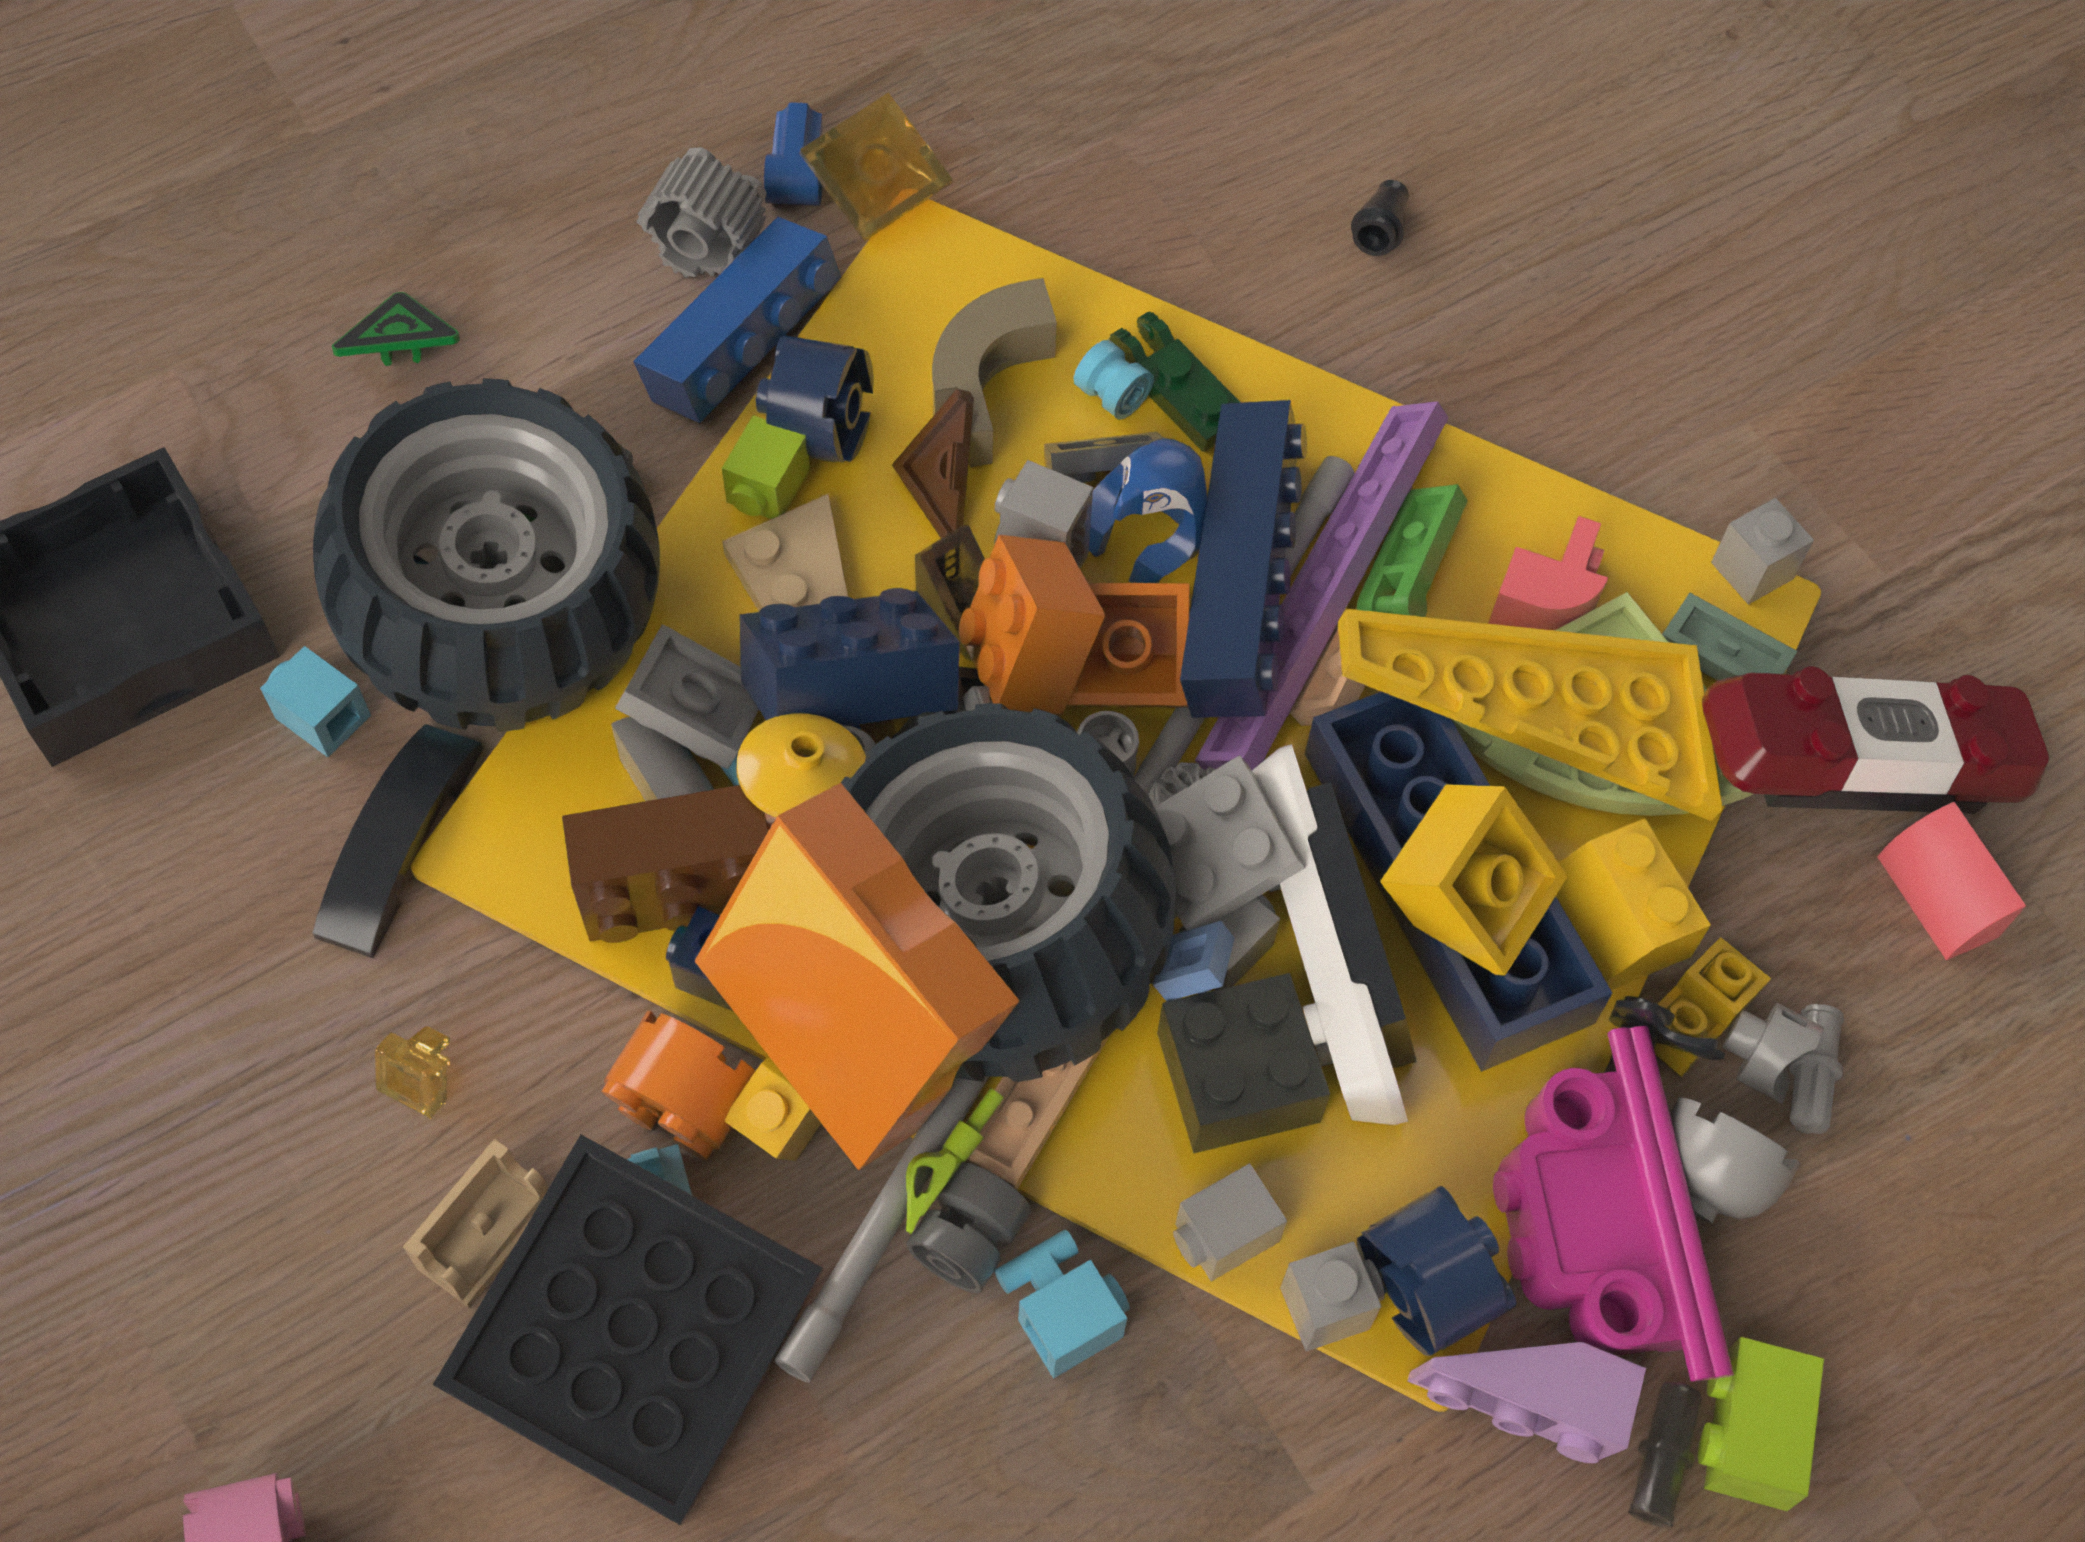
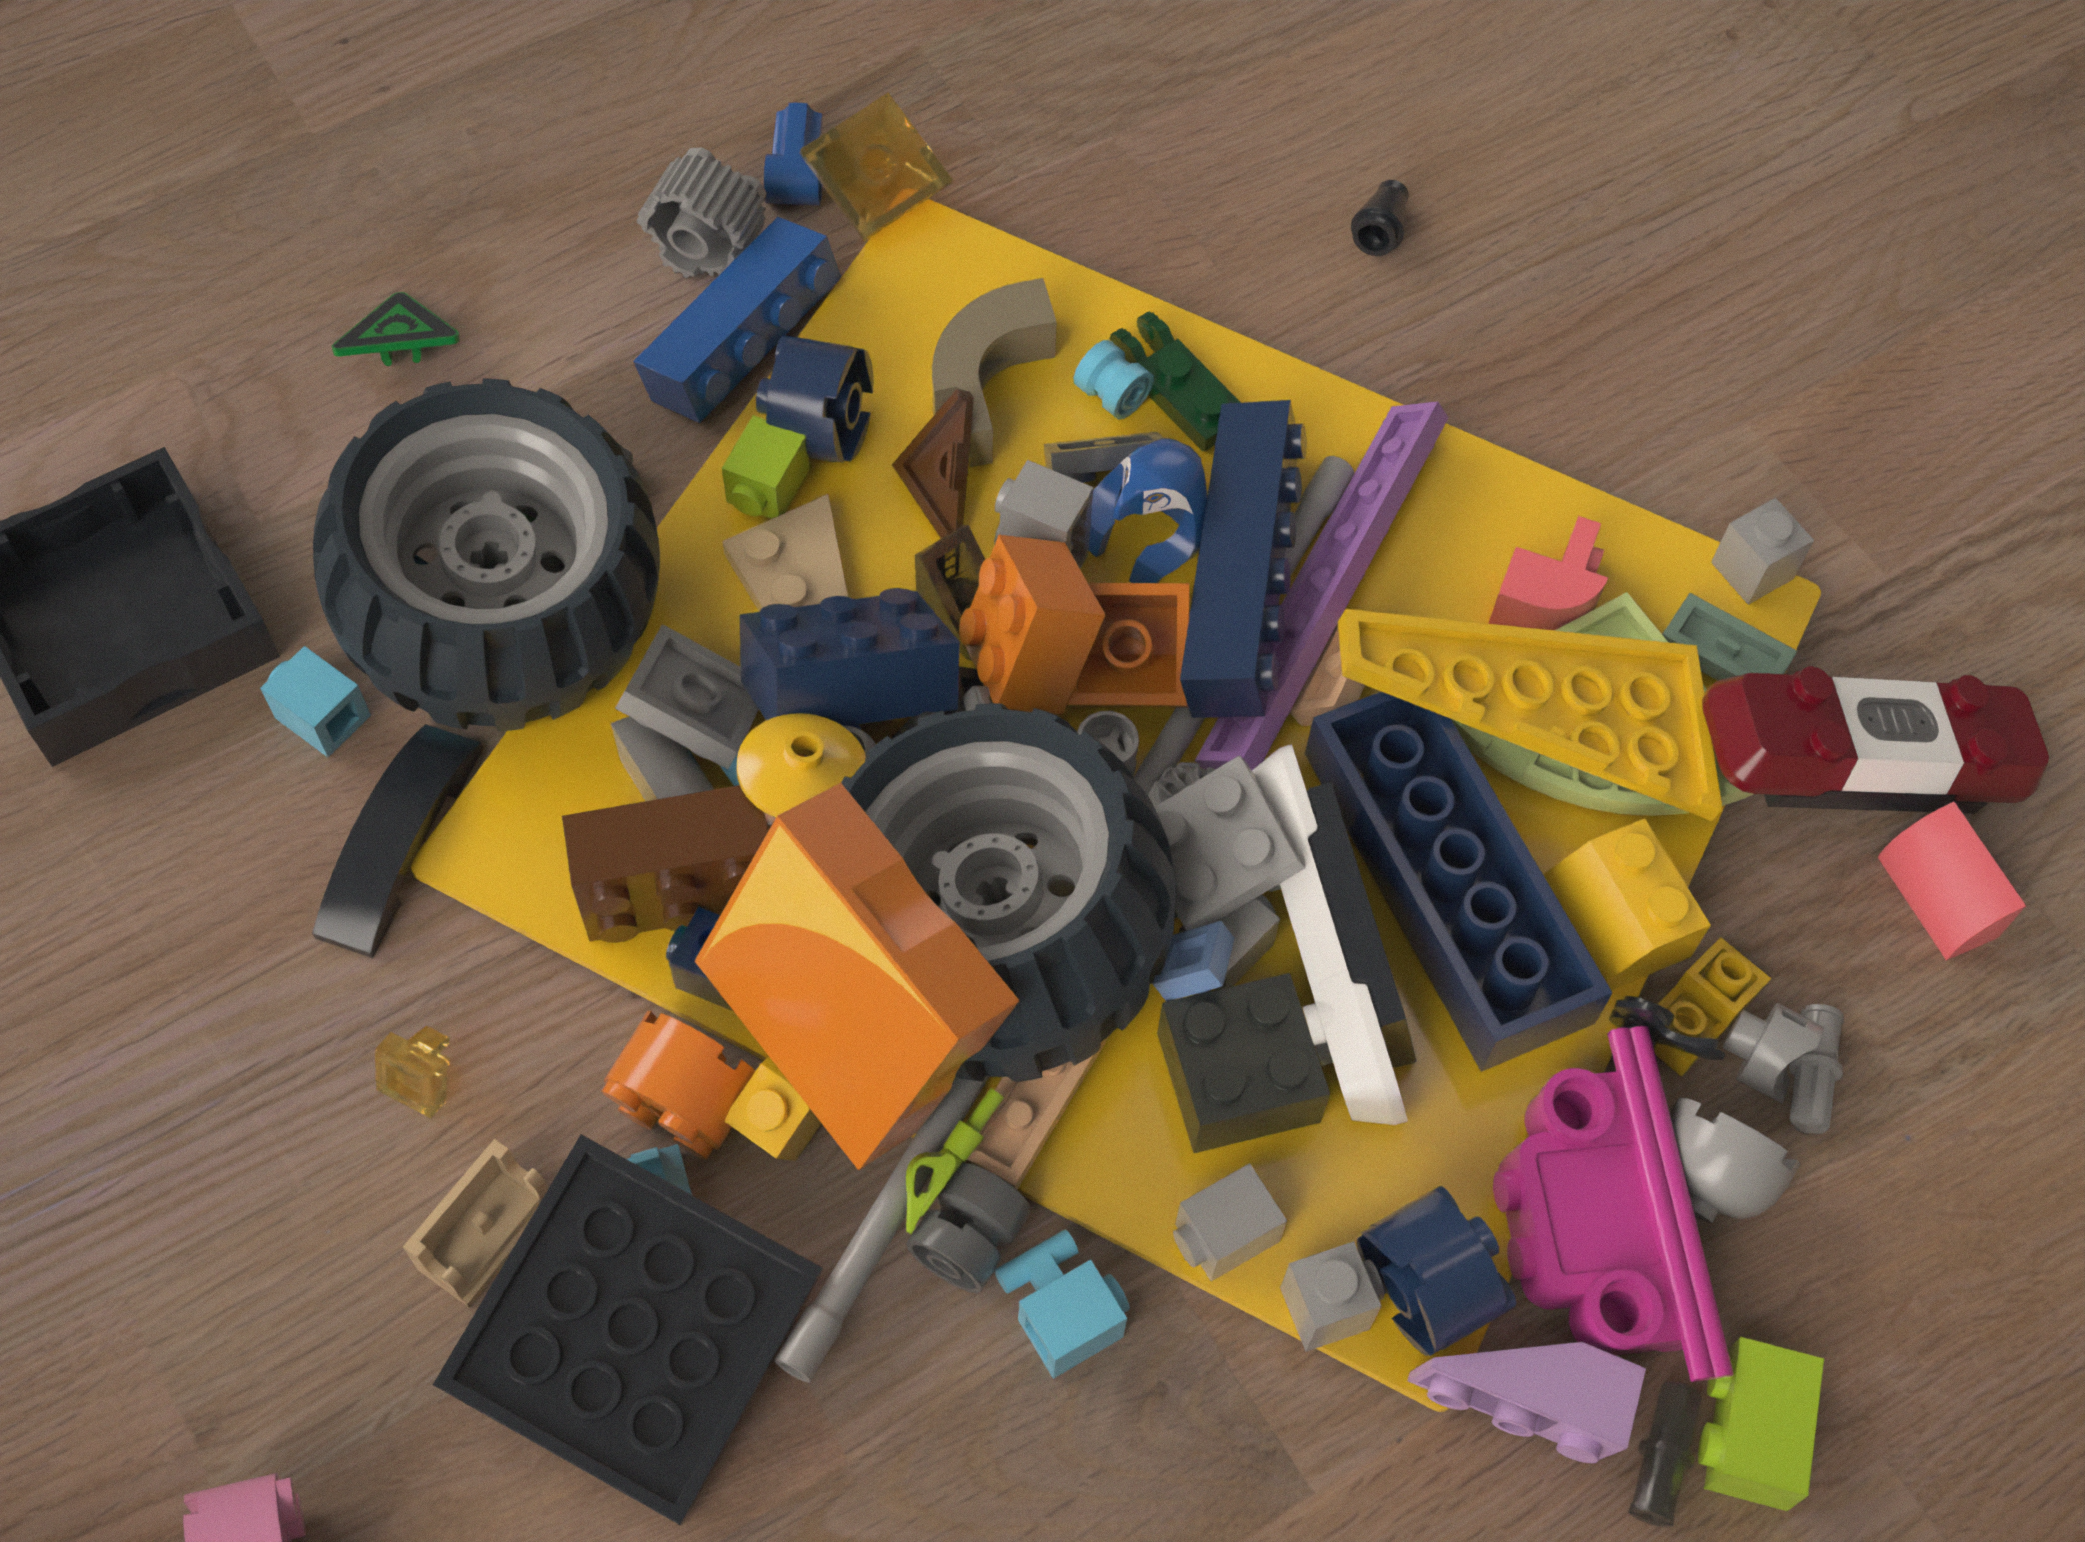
bright green plate [1357,484,1468,617] -> none
yellow slope [1380,785,1568,976] -> none

